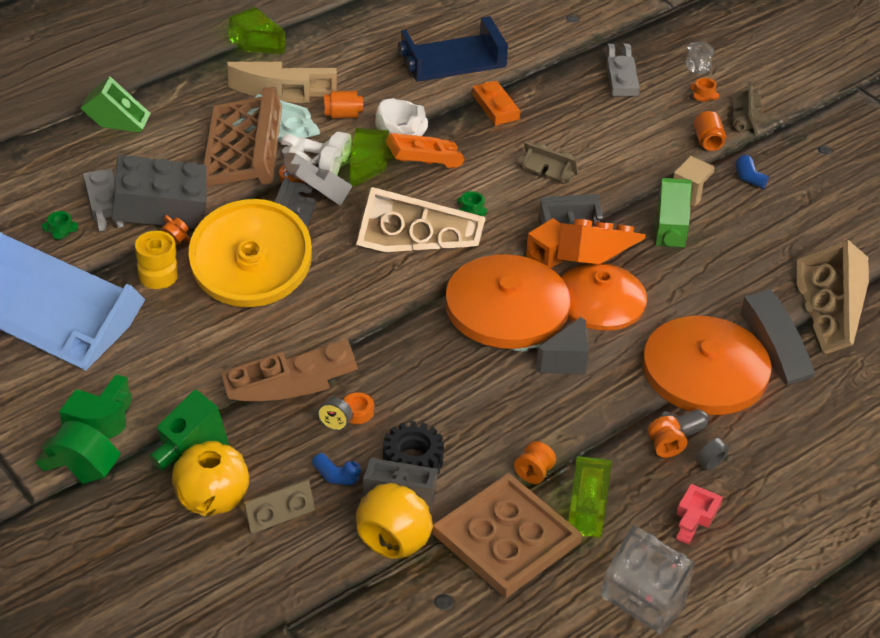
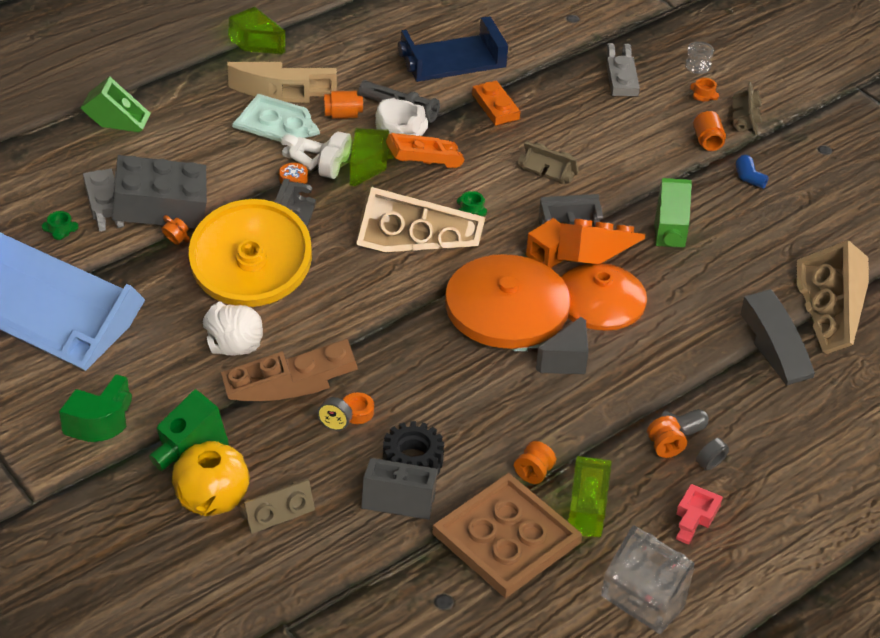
green brick [35,421,121,484] -> none
yellow wheel [135,231,178,289] -> none
medium nougat fence [204,87,282,187] -> none
light grey slope [284,152,352,206] -> none
blue arm [312,453,361,485] -> none
yellow piece [355,483,433,559] -> none
orange dish [643,316,771,415] -> none
tan panel [673,156,715,206] -> none
none -> white hair [203,301,263,356]
none -> dark grey pin [358,80,440,123]

